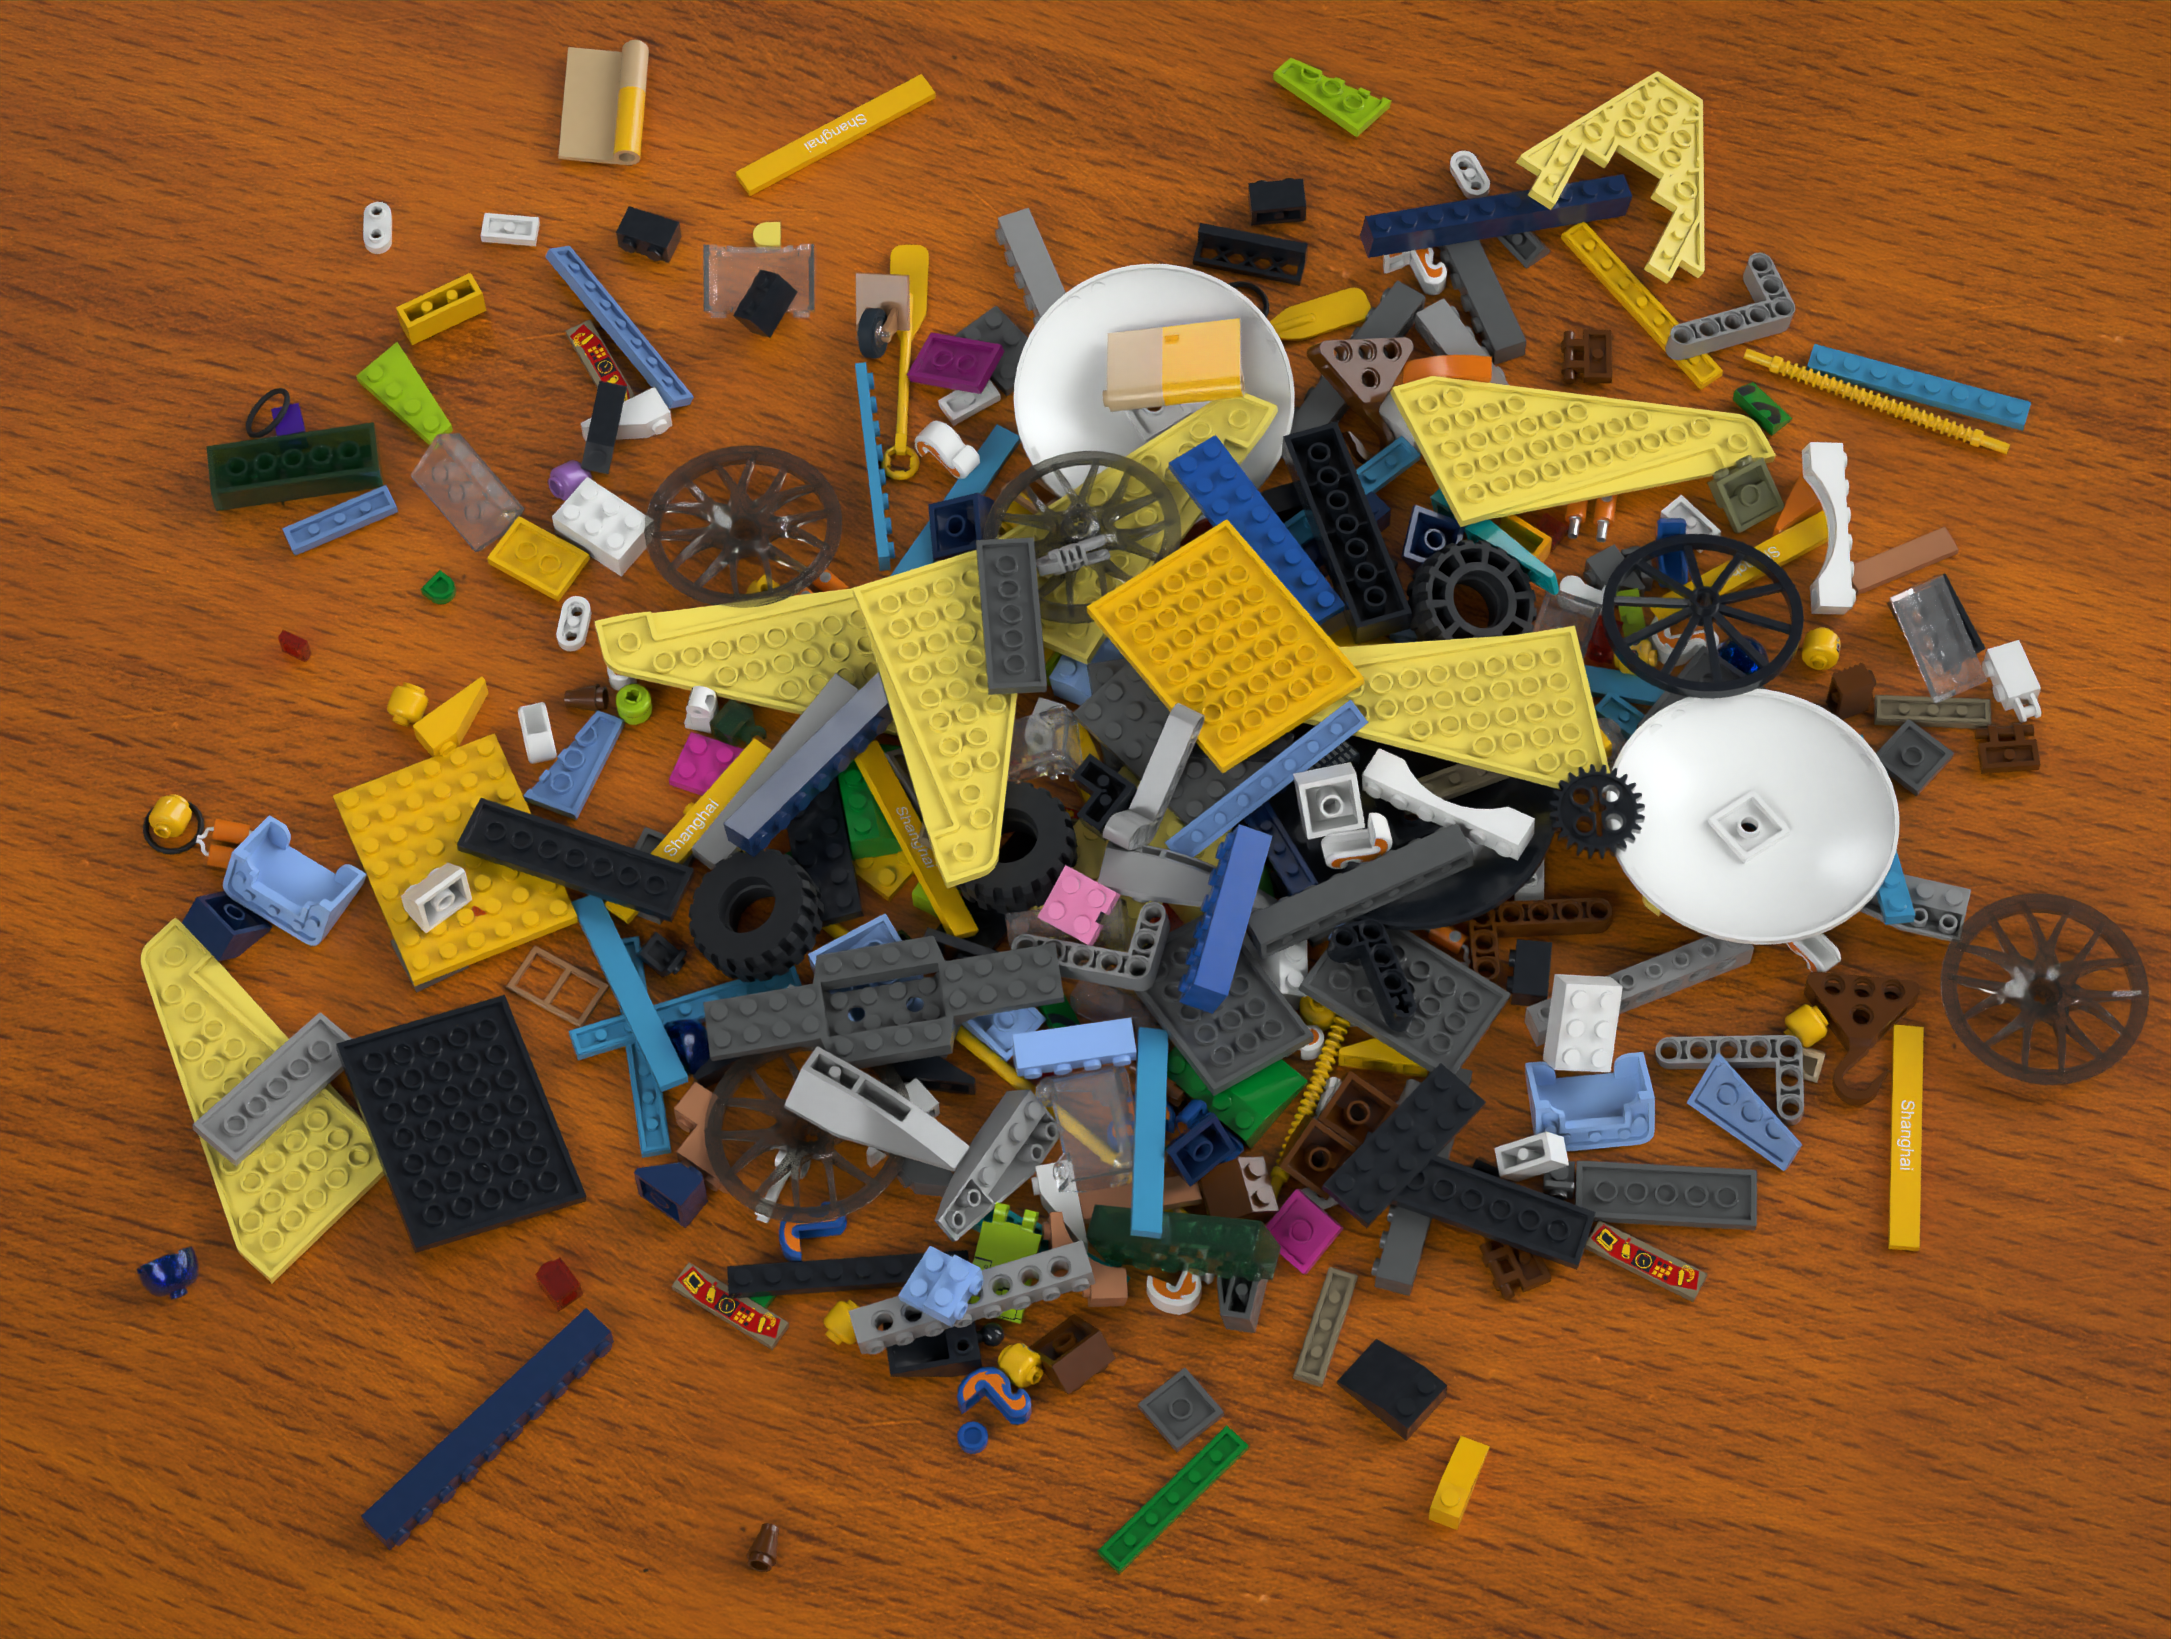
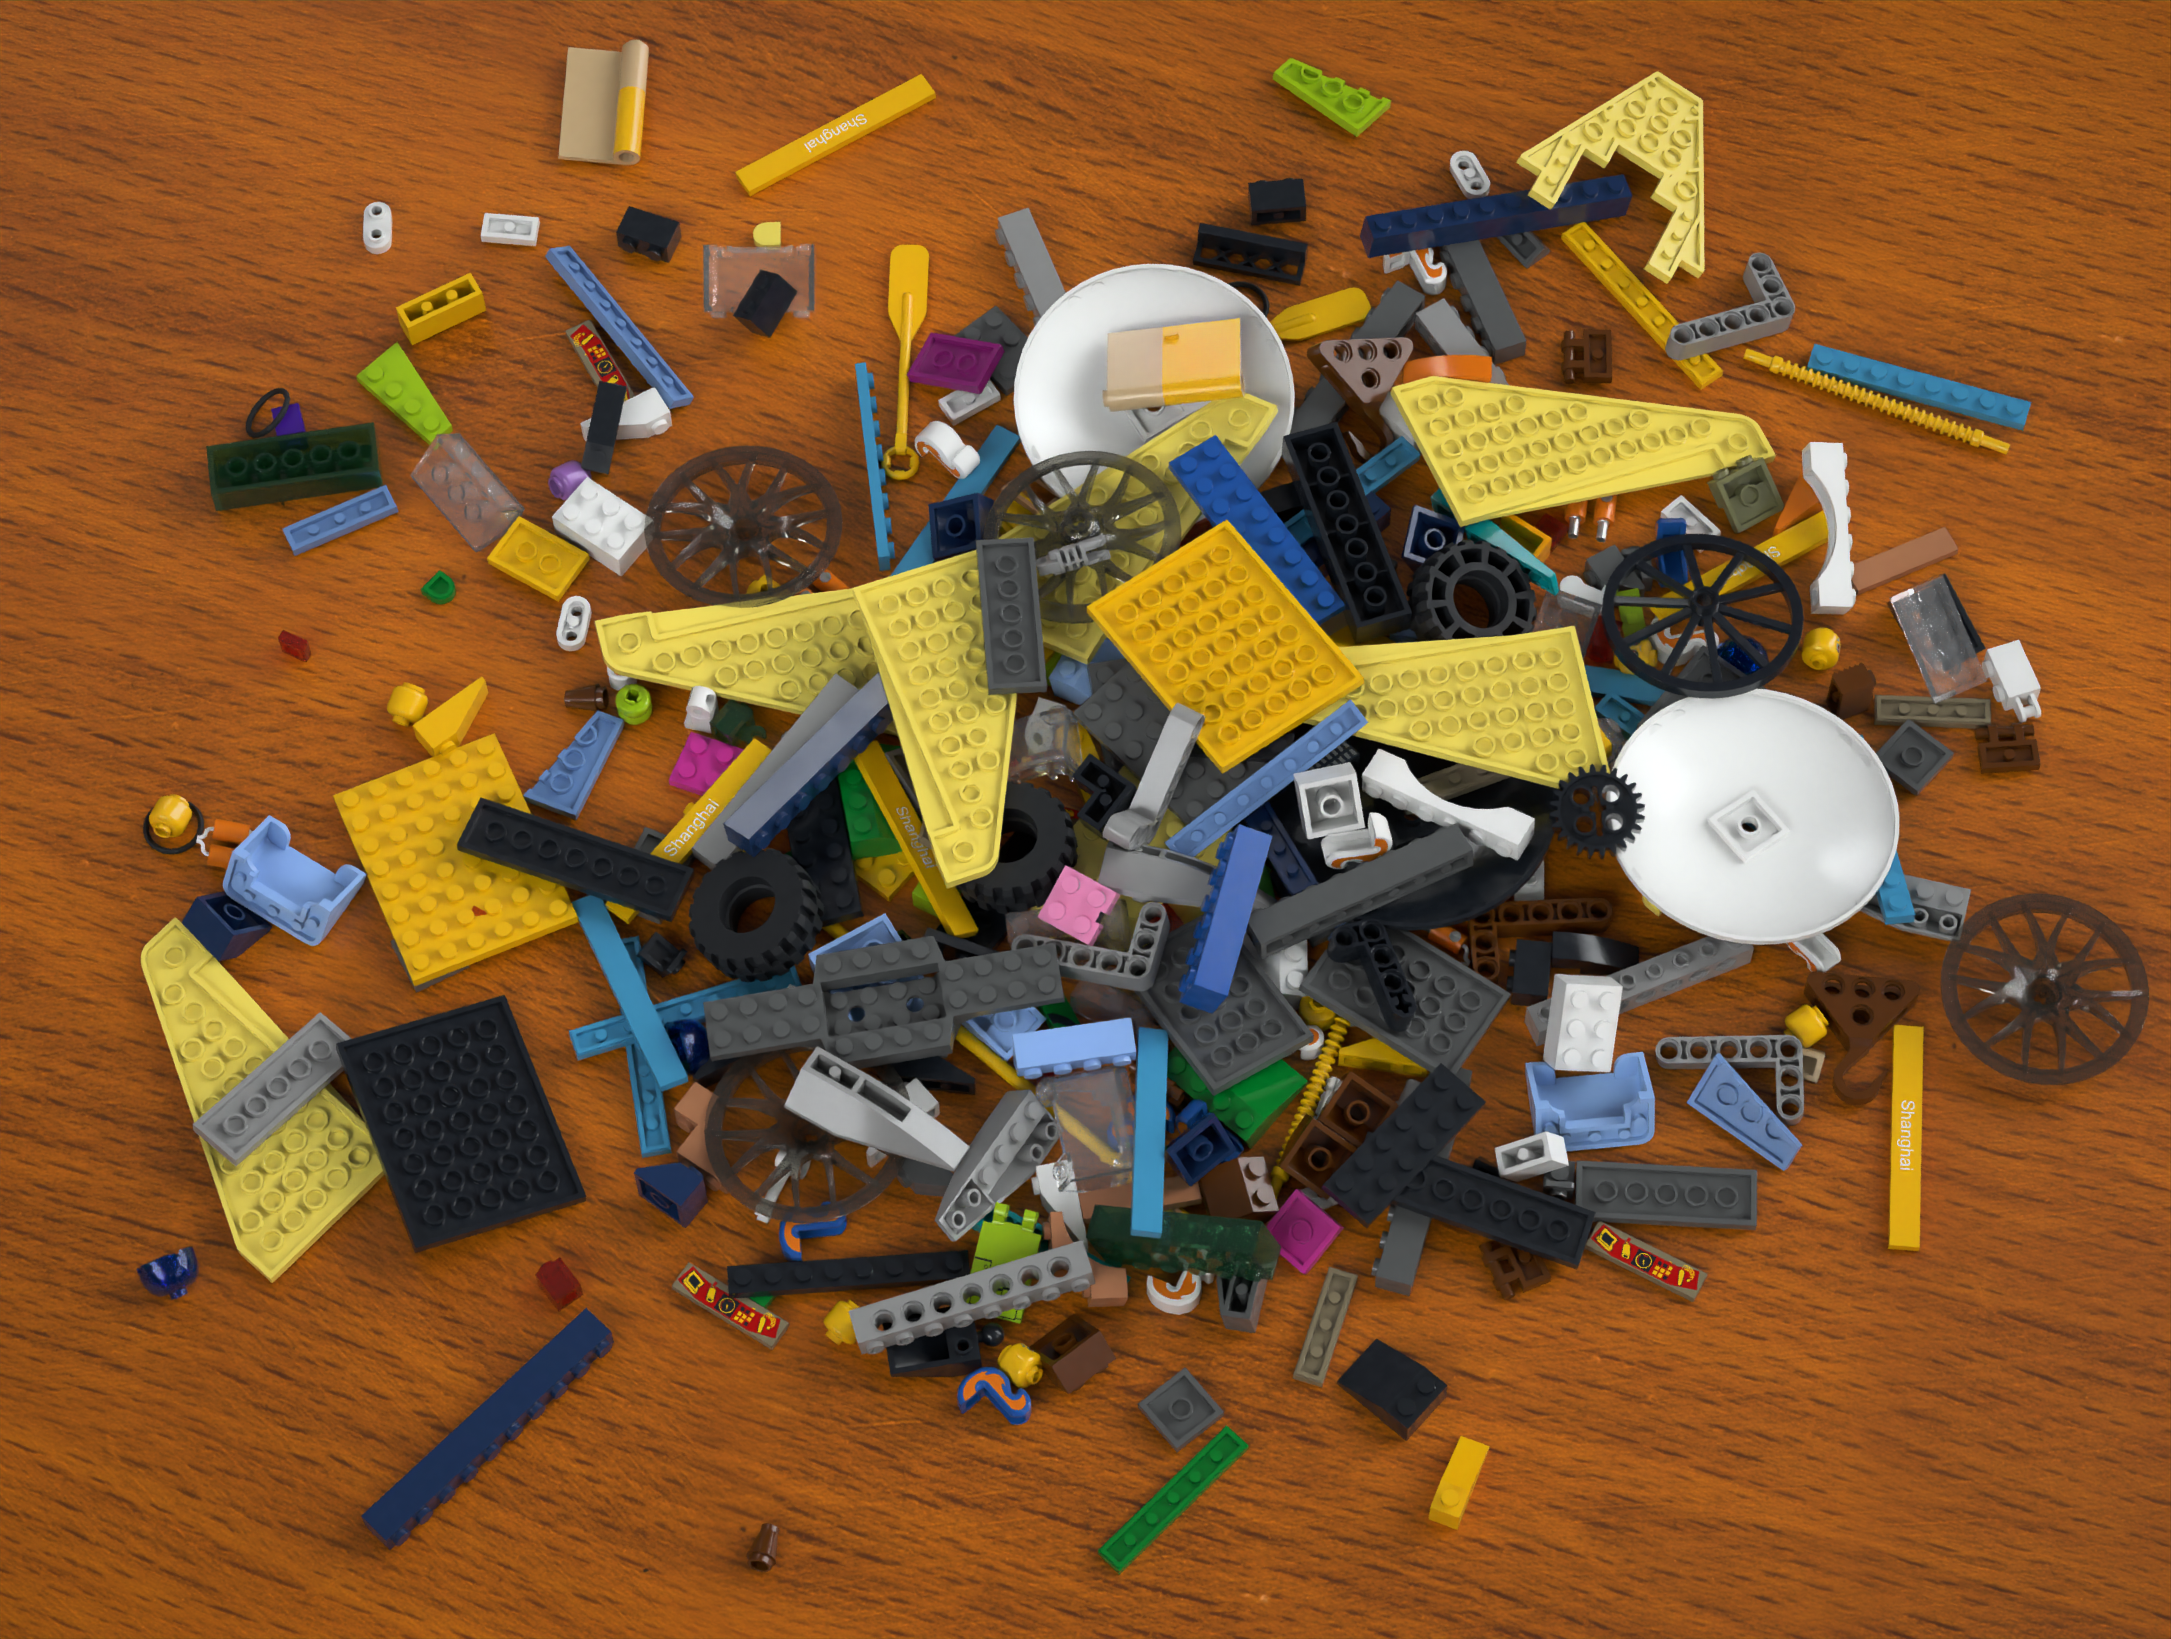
white slope [401,863,472,933] -> none
medium nougat window [506,946,609,1028] -> none
white animal [517,702,557,764] -> none
medium nougat plate [855,272,910,359] -> none
light blue plate [898,1246,984,1327] -> none
blue tile [957,1421,988,1454] -> none
green slope [1733,382,1792,436] -> none
none -> black slope [1551,931,1639,975]

